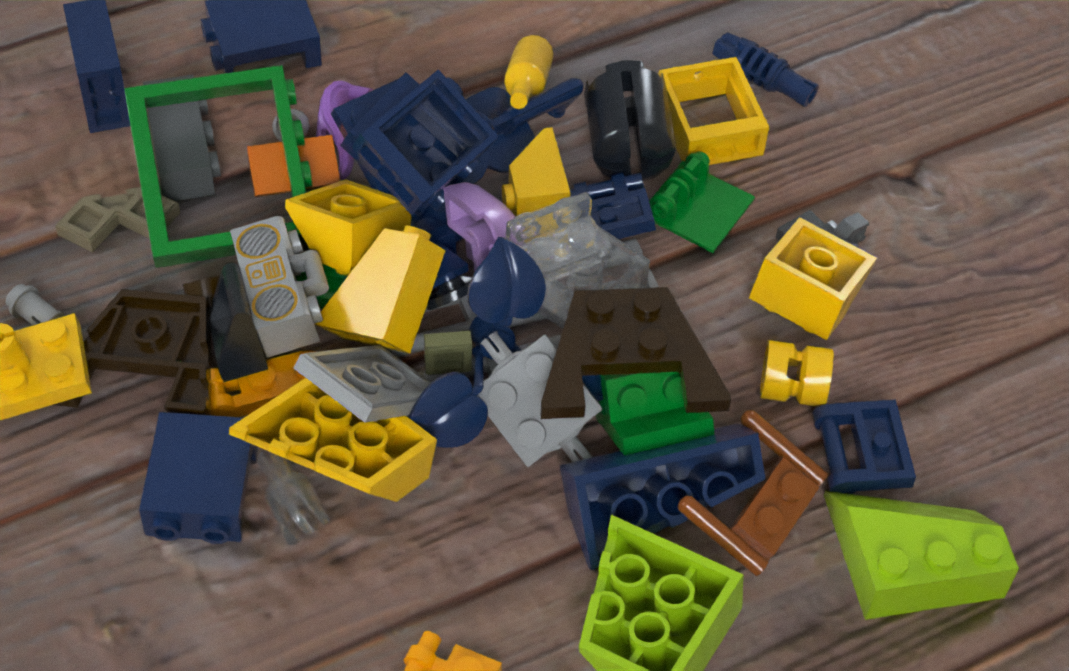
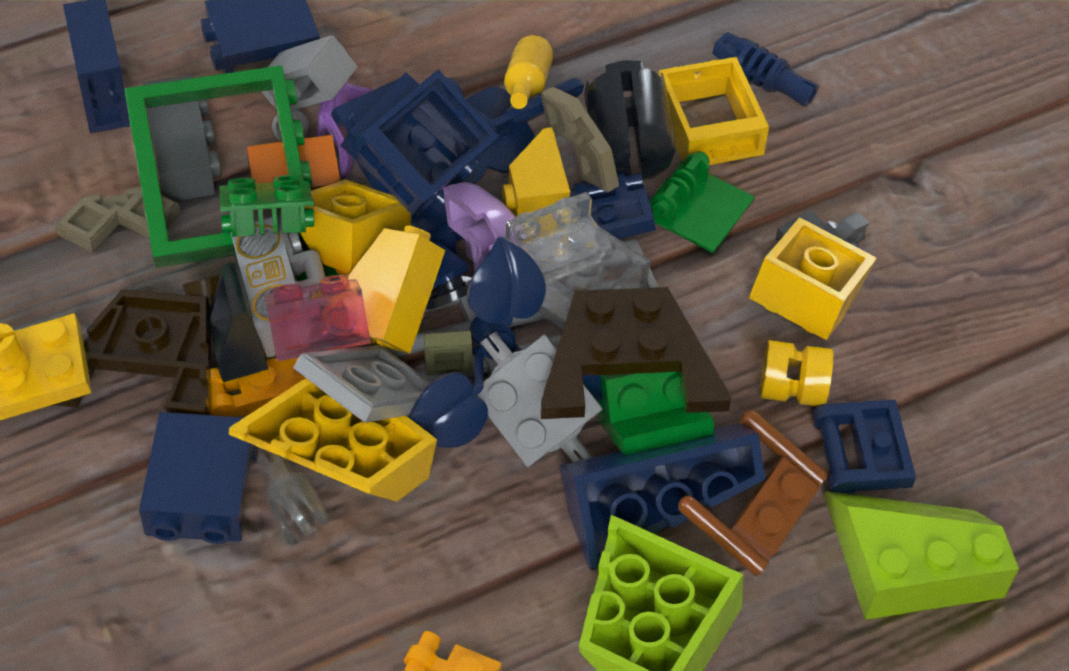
light grey pin [5,284,65,325] -> none
none -> green hinge [219,175,314,237]
none -> light grey brick [261,35,358,109]
none -> clear pink bracket [264,275,371,361]
none -> dark tan tile [541,87,619,192]

